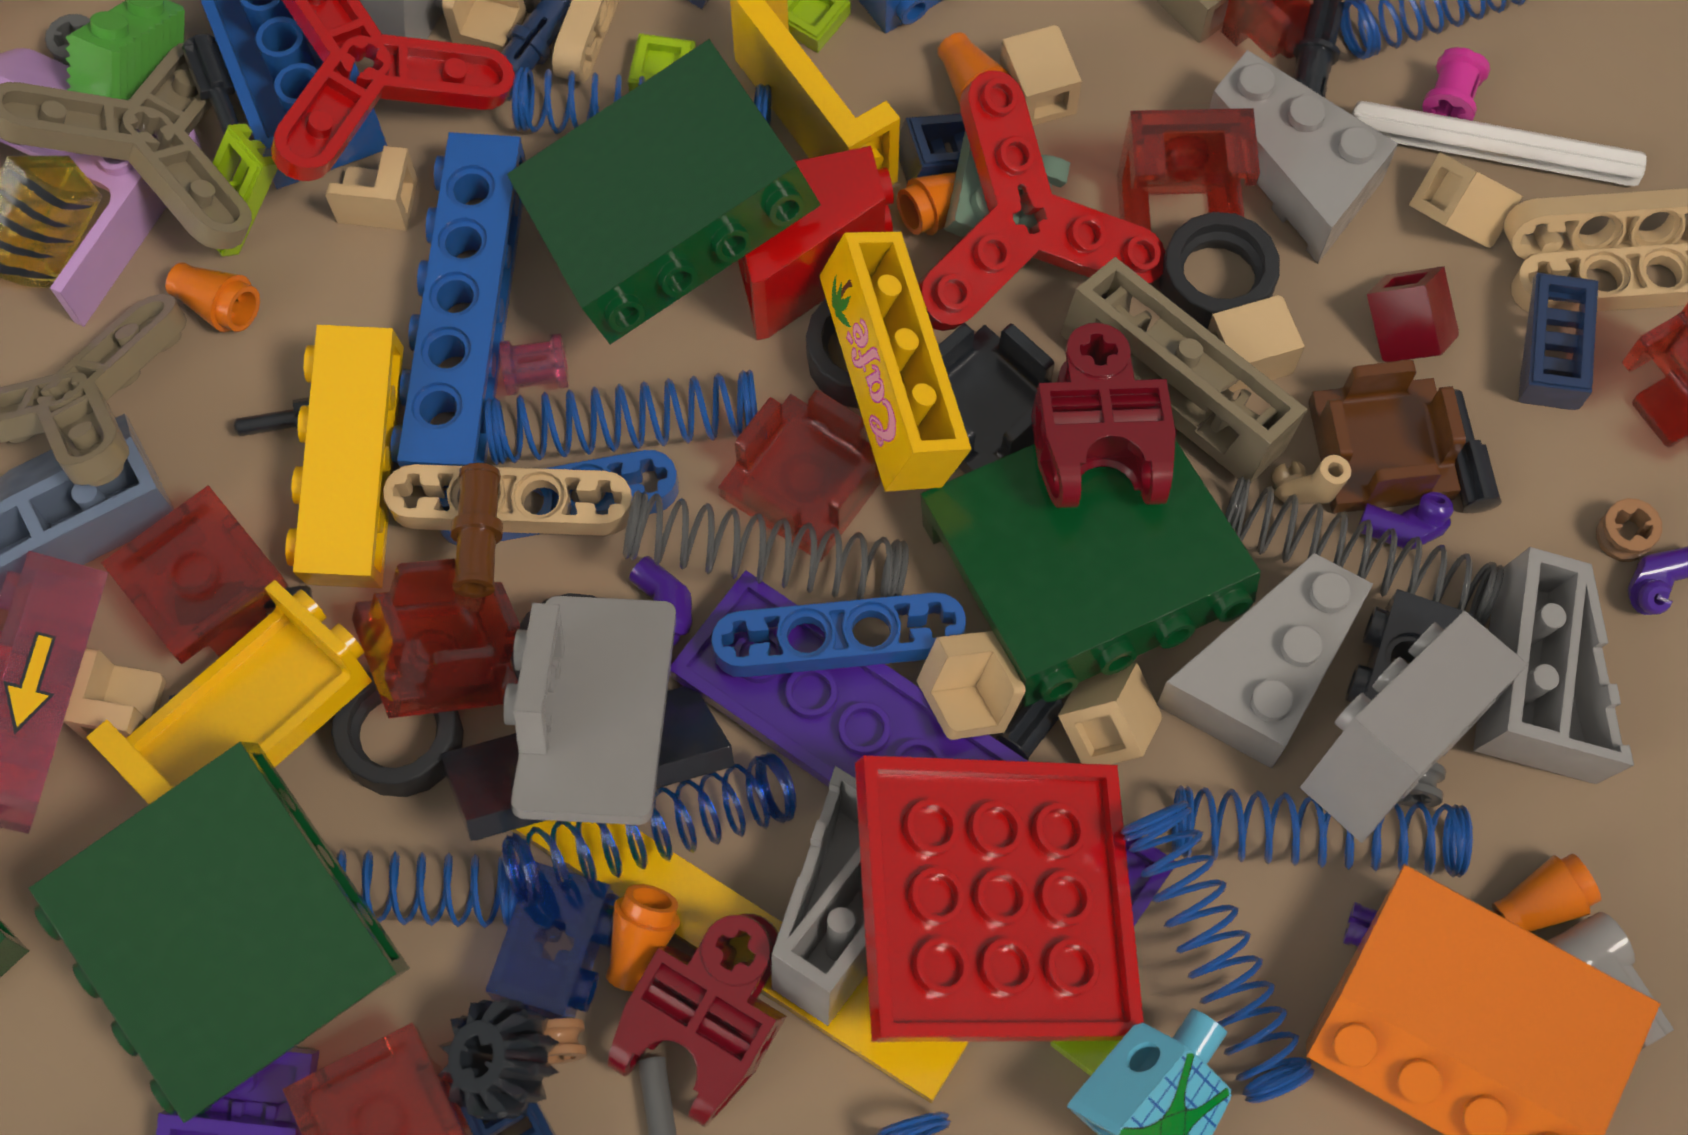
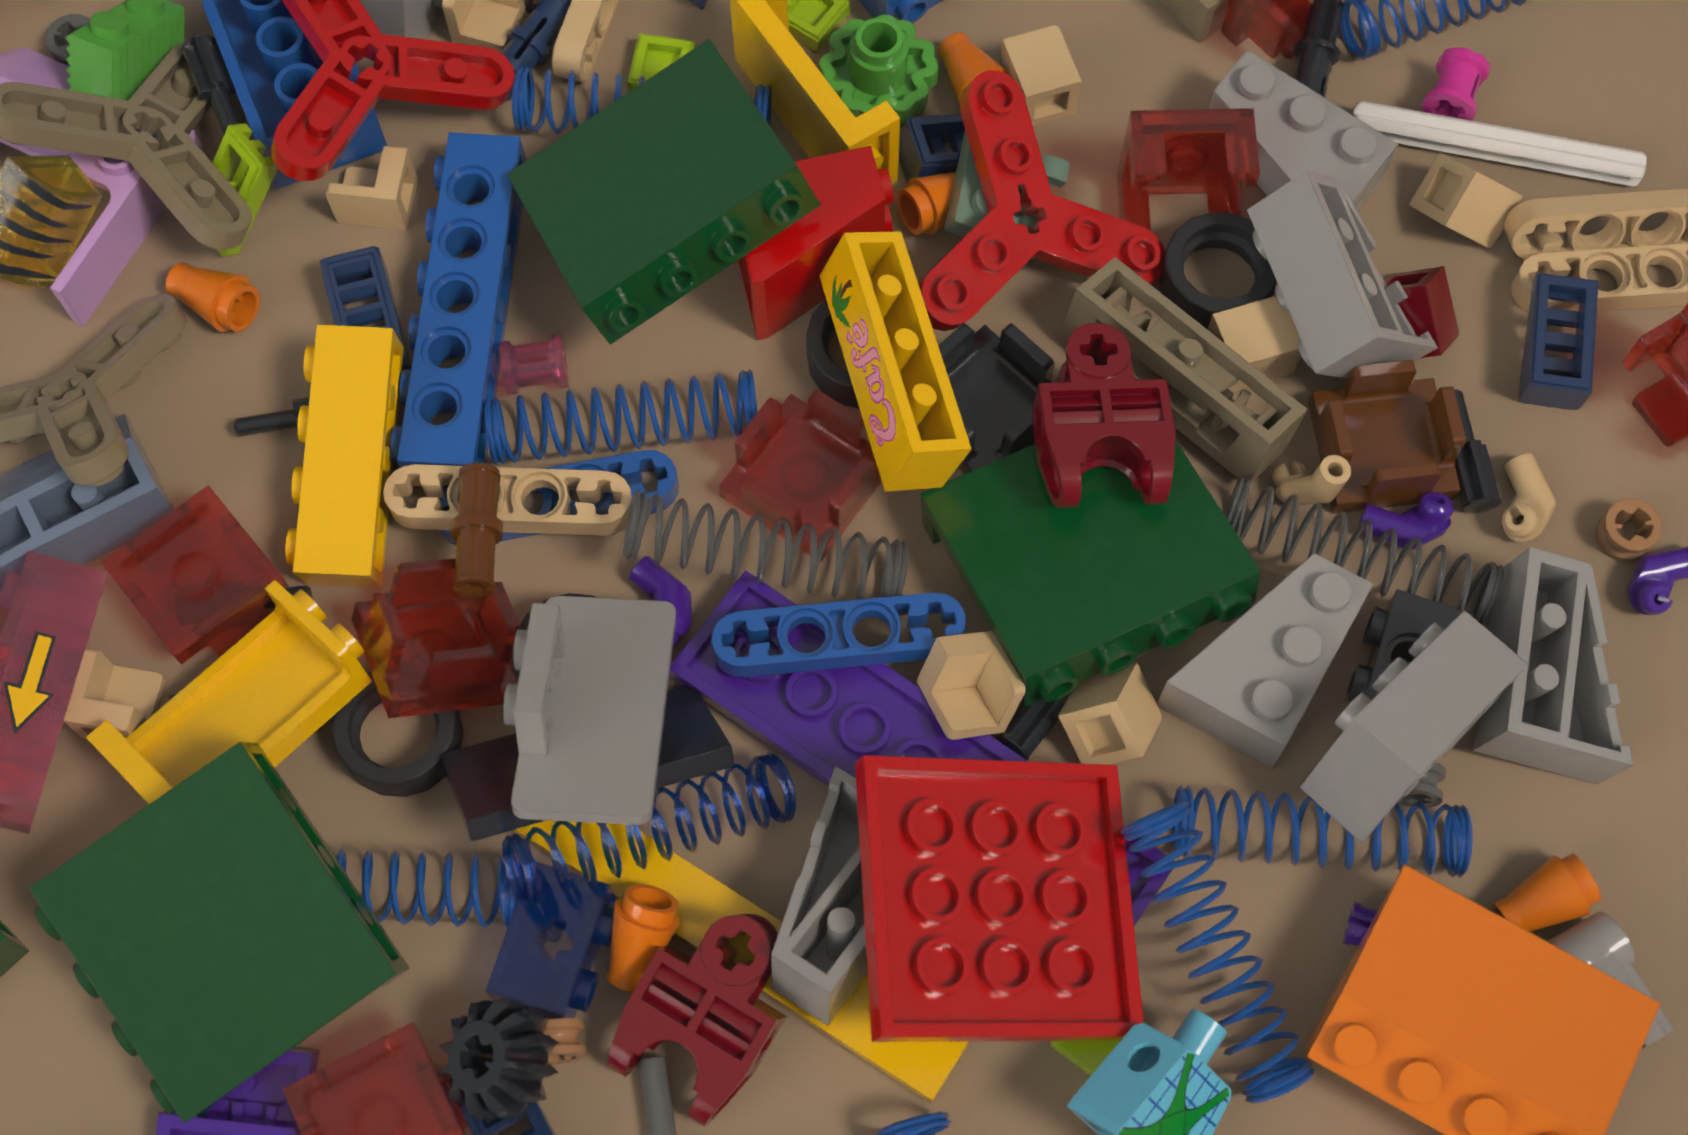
none -> dark blue slope [320,246,411,372]
none -> bright green plant [819,15,938,124]
none -> light grey wedge [1247,171,1438,378]
none -> tan arm [1502,453,1556,543]

